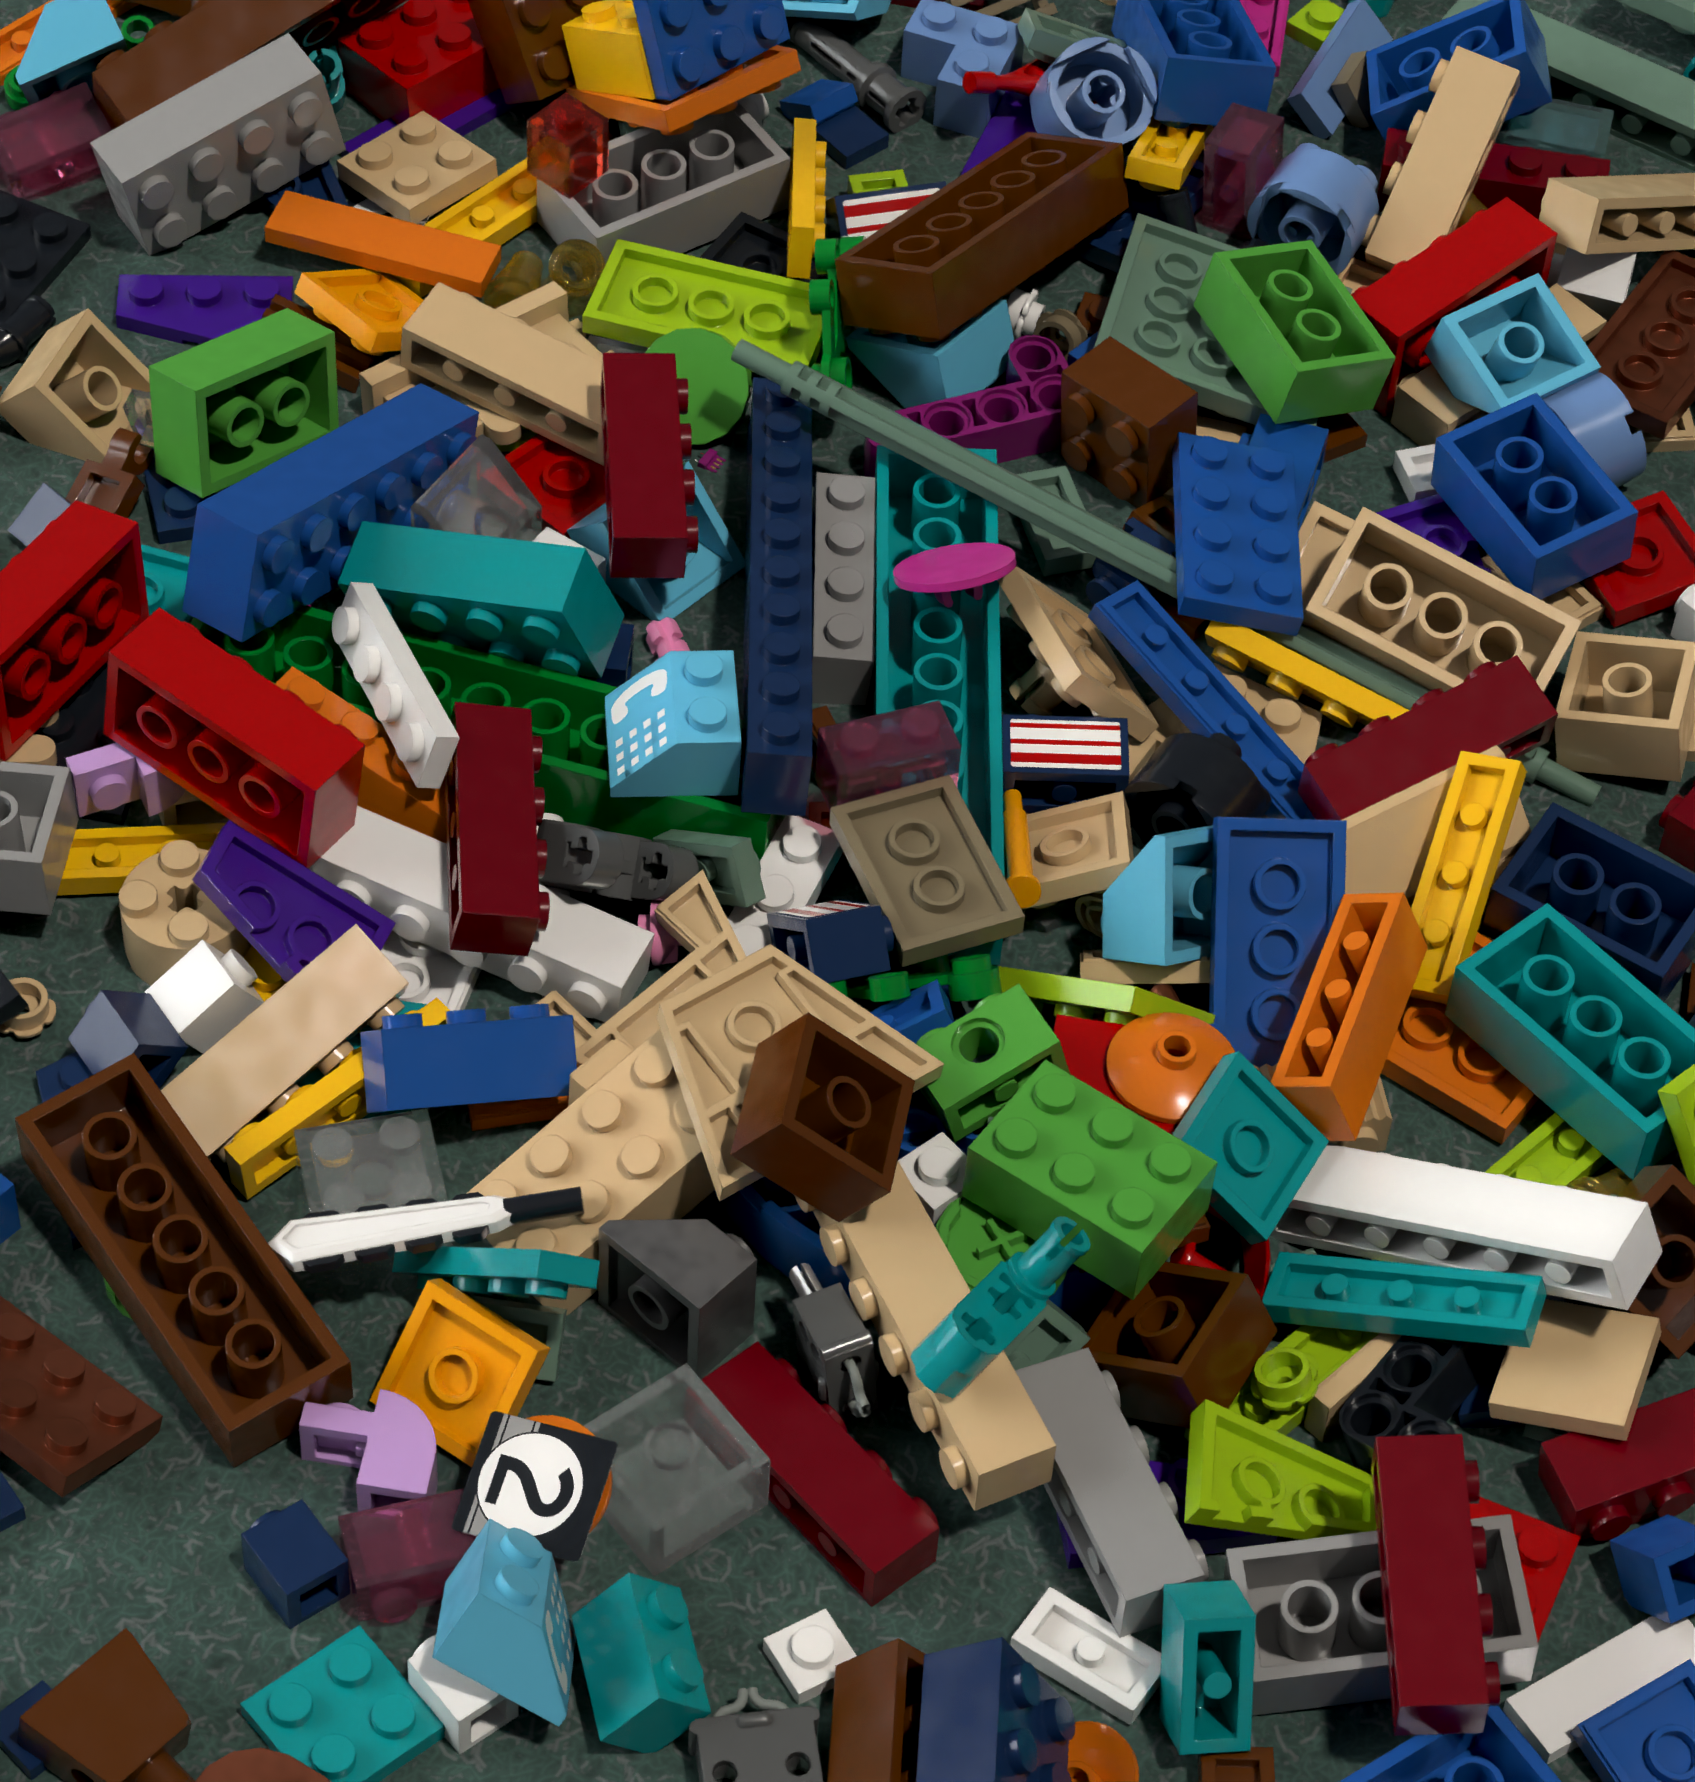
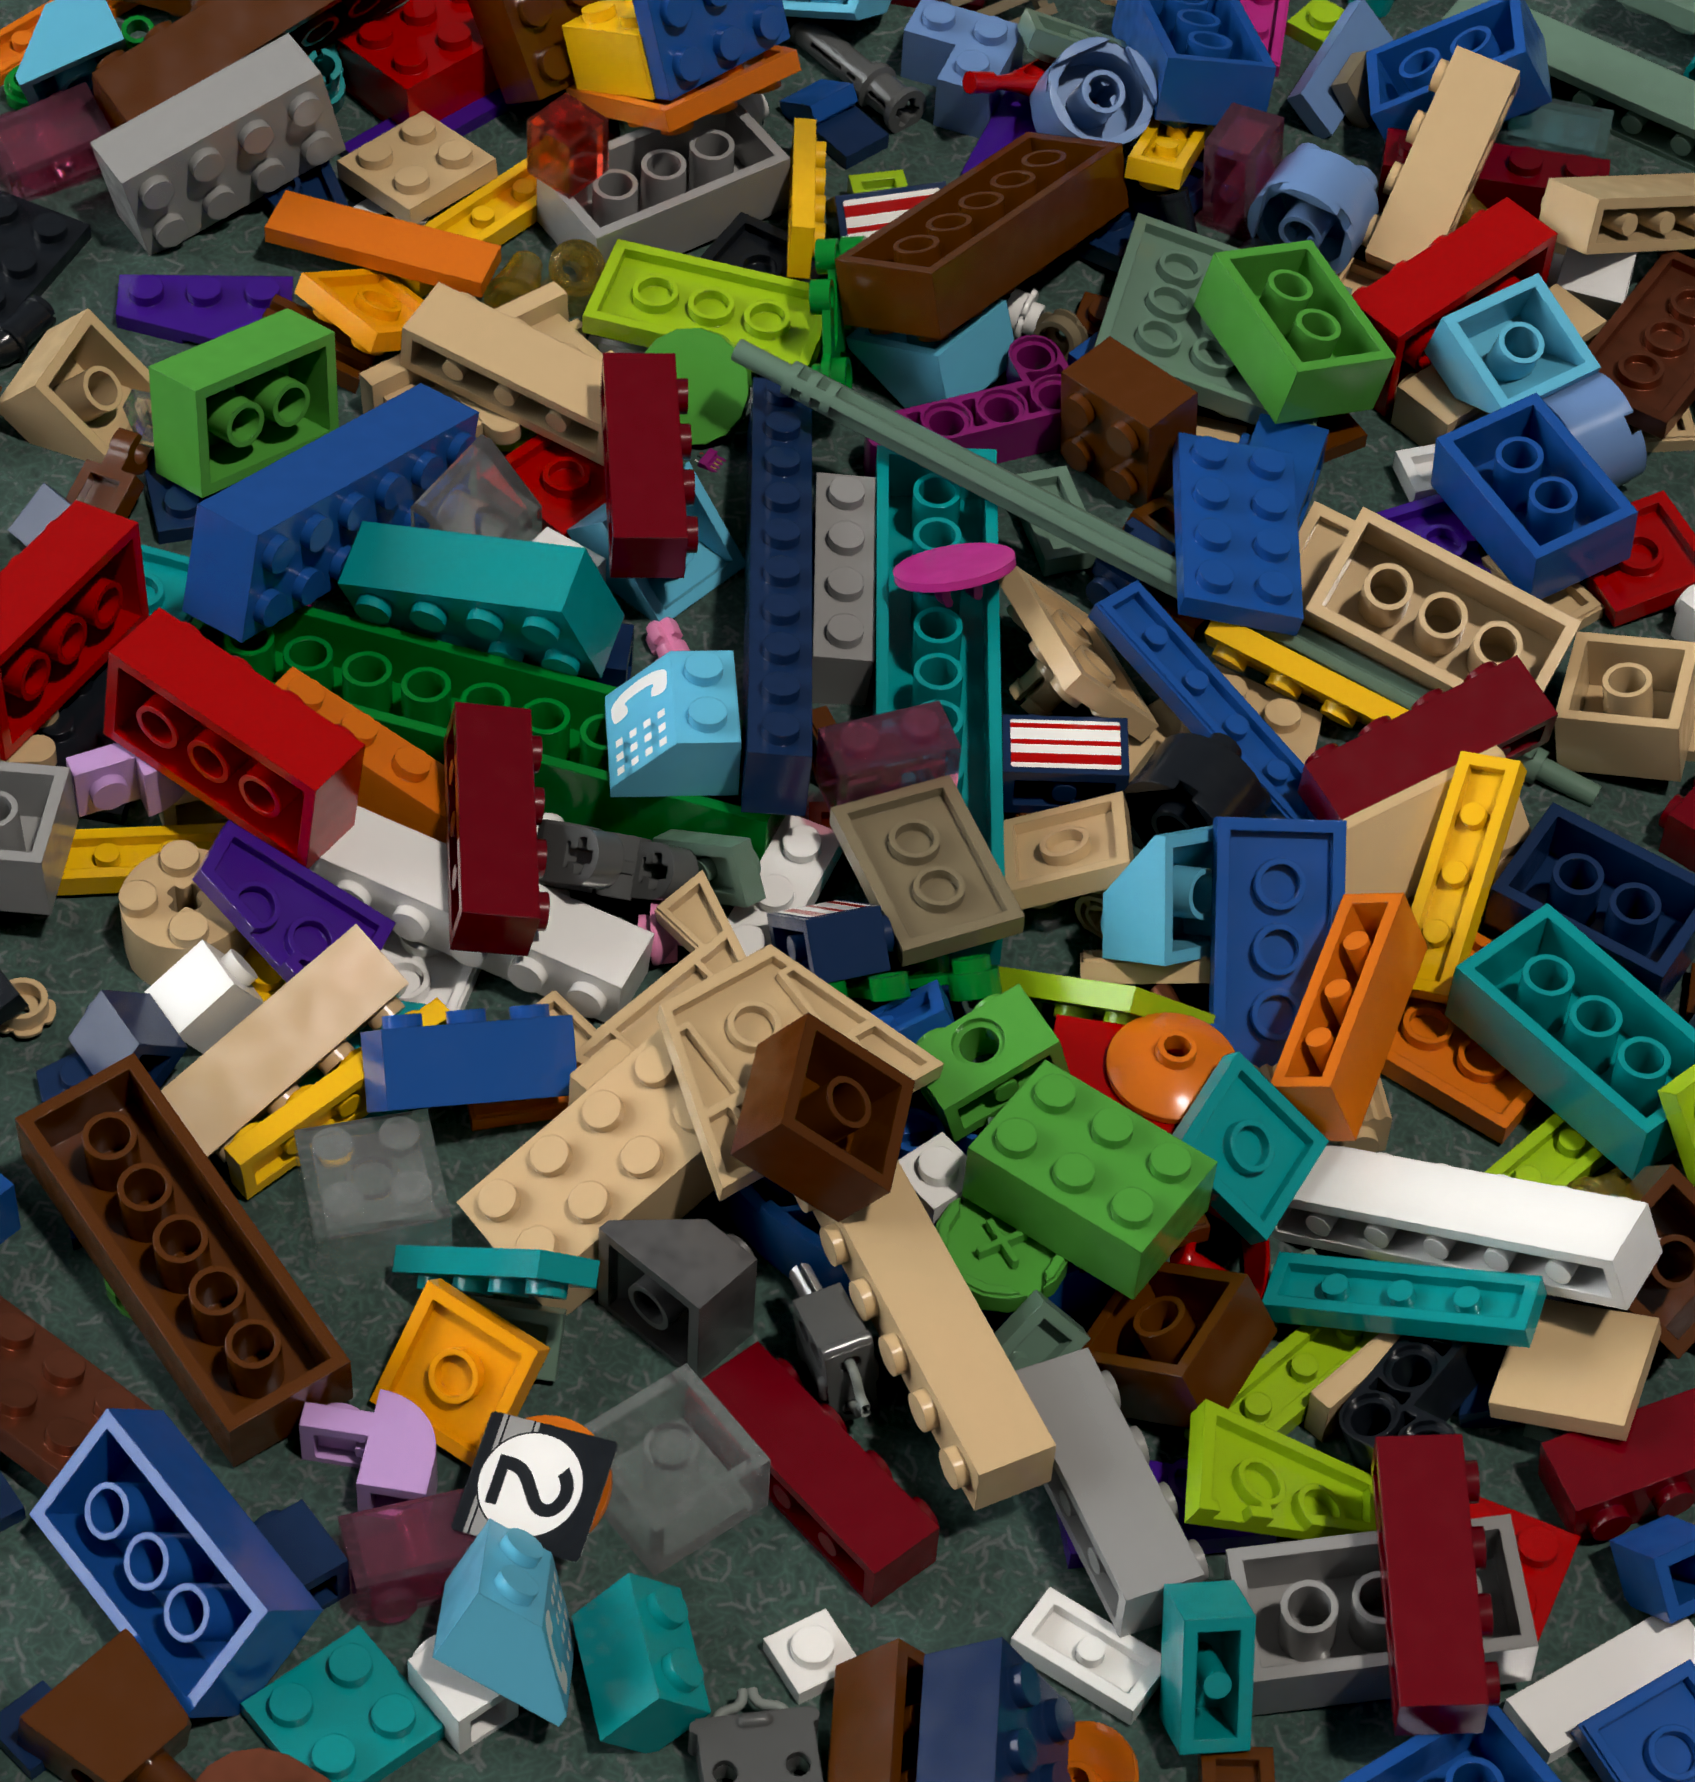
white sword [268,1186,585,1274] -> none
white plate [332,582,460,789] -> none
teal beam [910,1216,1091,1398] -> none
light orange piece [1003,789,1042,908] -> none
lime plate [1250,1347,1318,1411] -> none
none -> blue brick [29,1408,323,1718]

